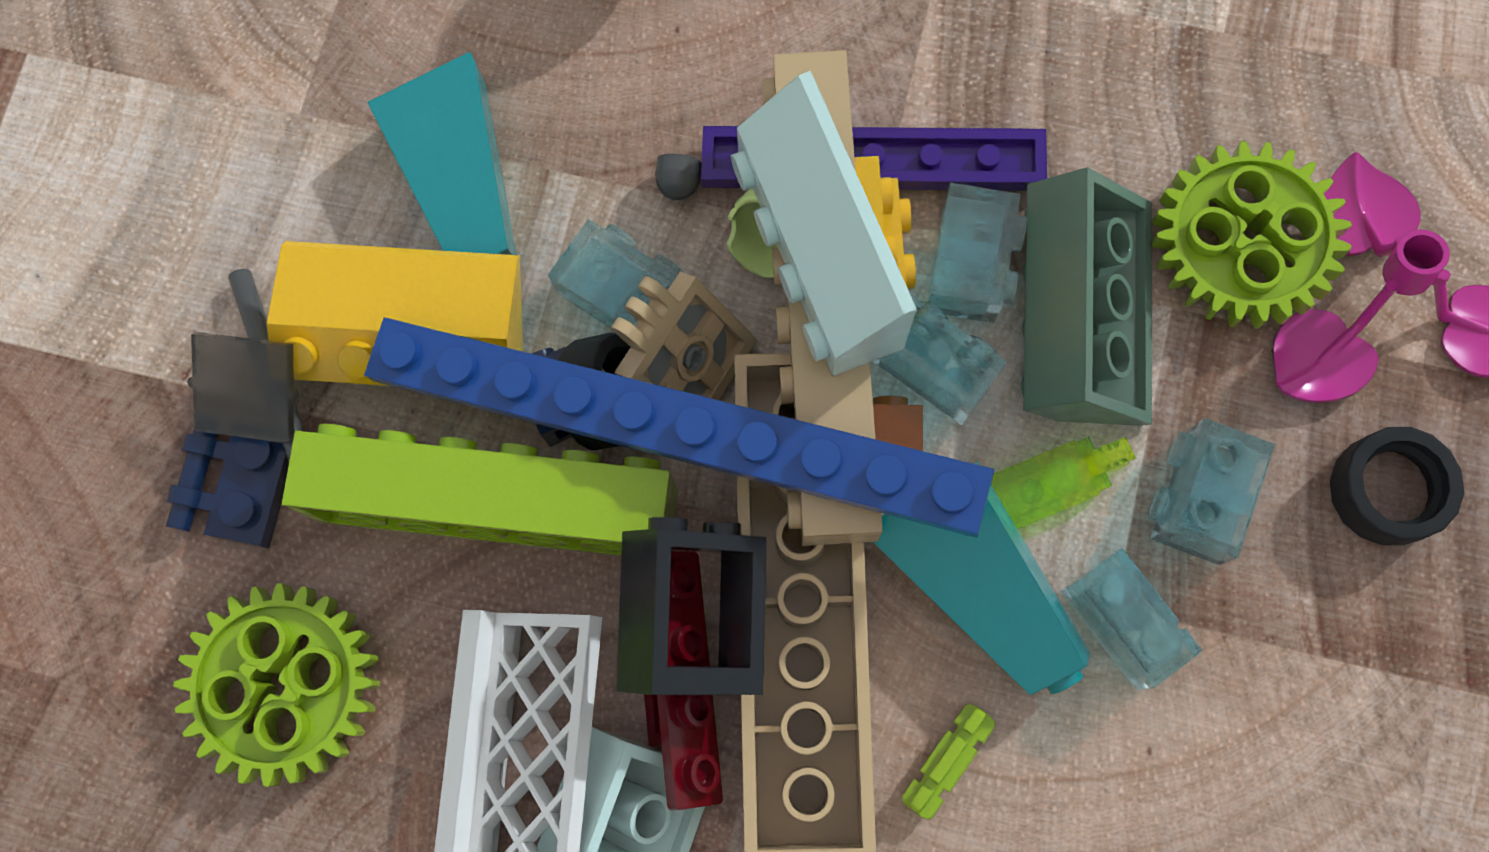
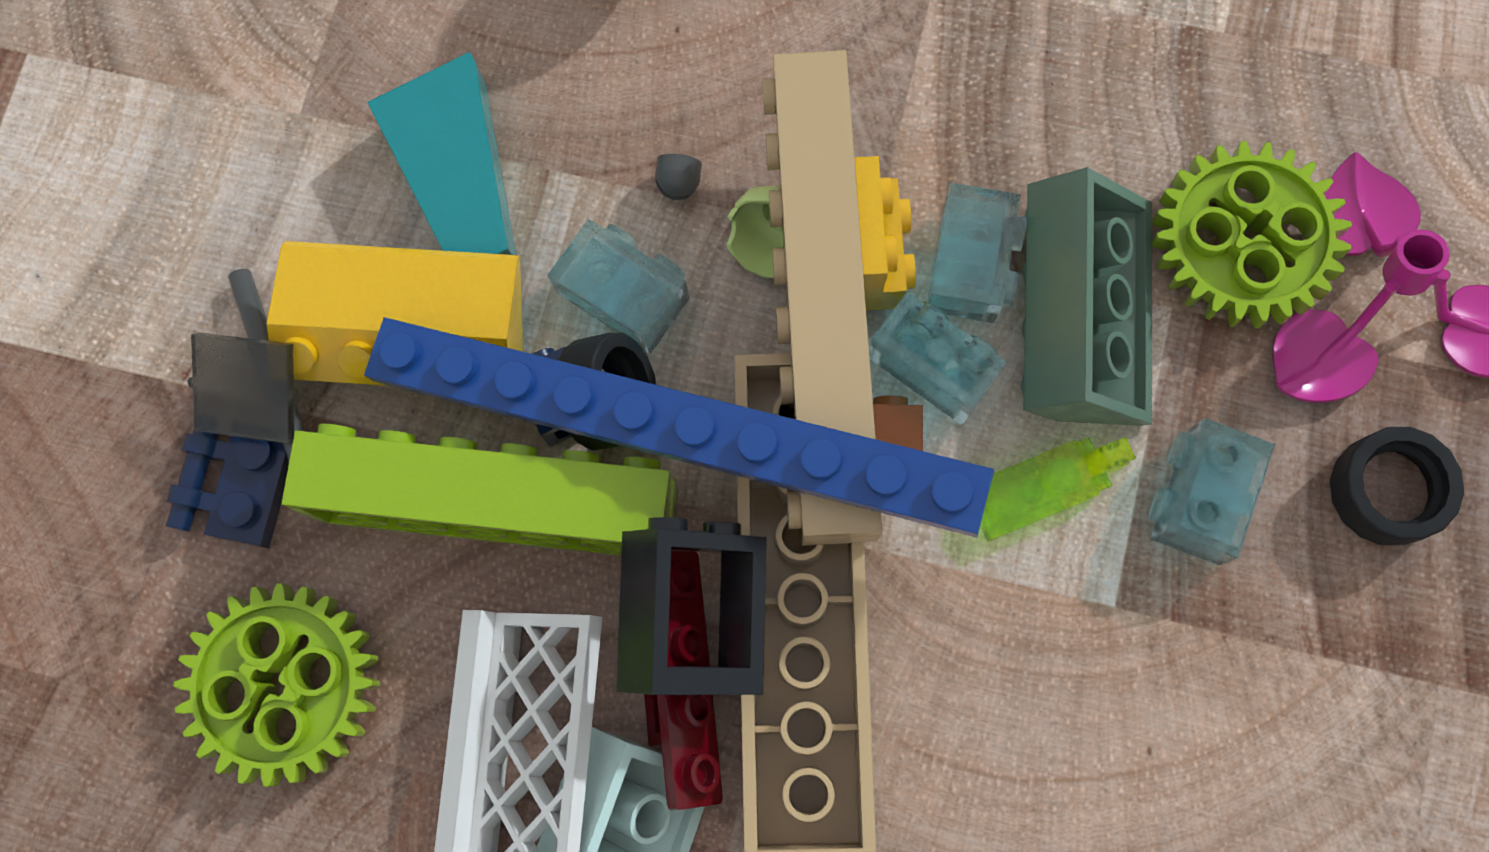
tan piece [611,272,757,400] -> none
dark purple plate [701,126,1047,191] -> none
light aqua slope [730,71,917,376] -> none
teal slope [873,461,1090,695] -> none
lime axle [902,703,996,820] -> none
clear light blue brick [1061,548,1203,690] -> none

